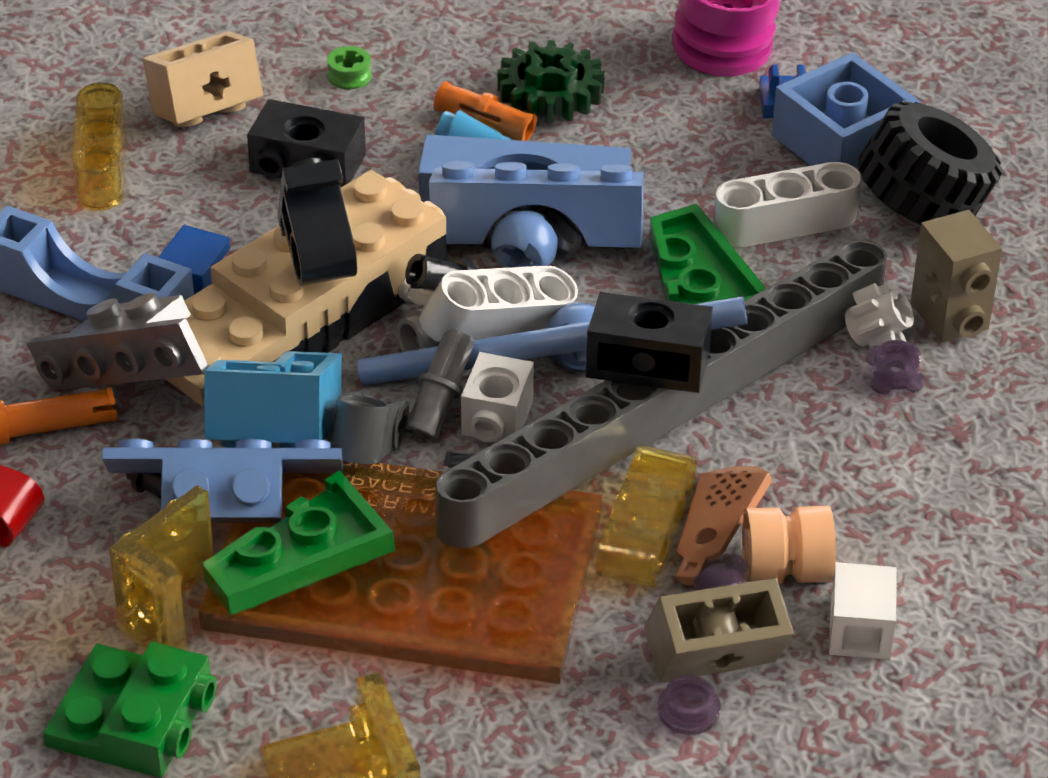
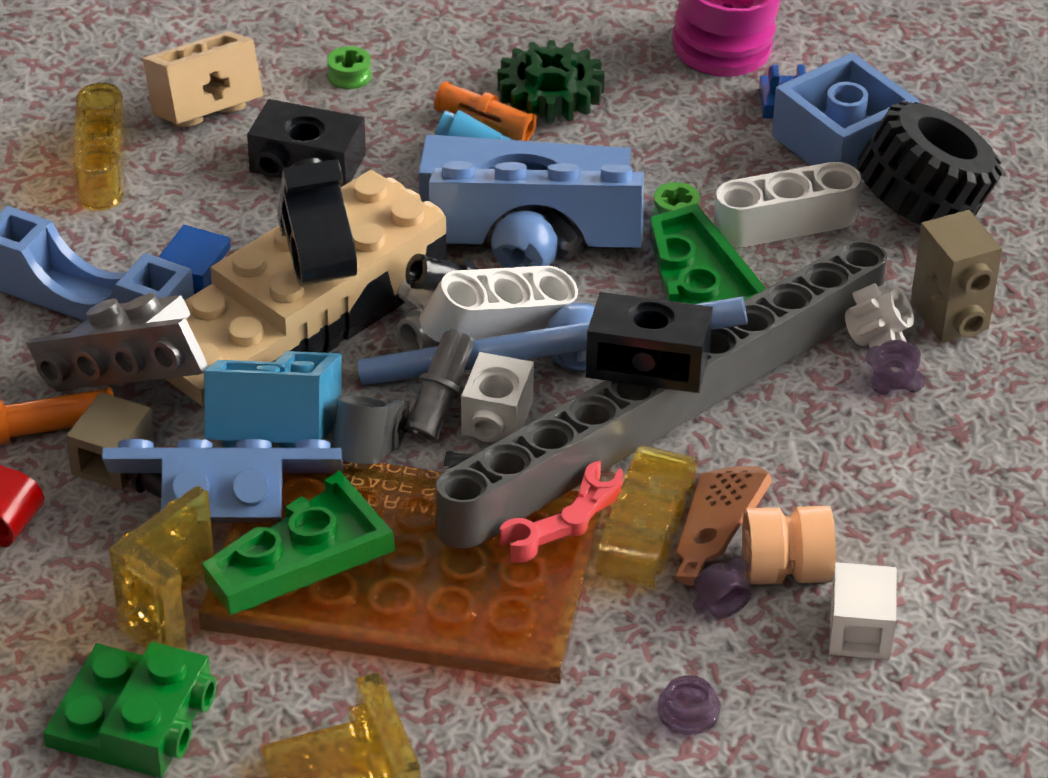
dark tan brick [644,578,794,683] -> none
none -> dark tan brick [66,392,155,490]
none -> coral piece [500,461,623,563]
none -> bright green bush [653,182,700,216]

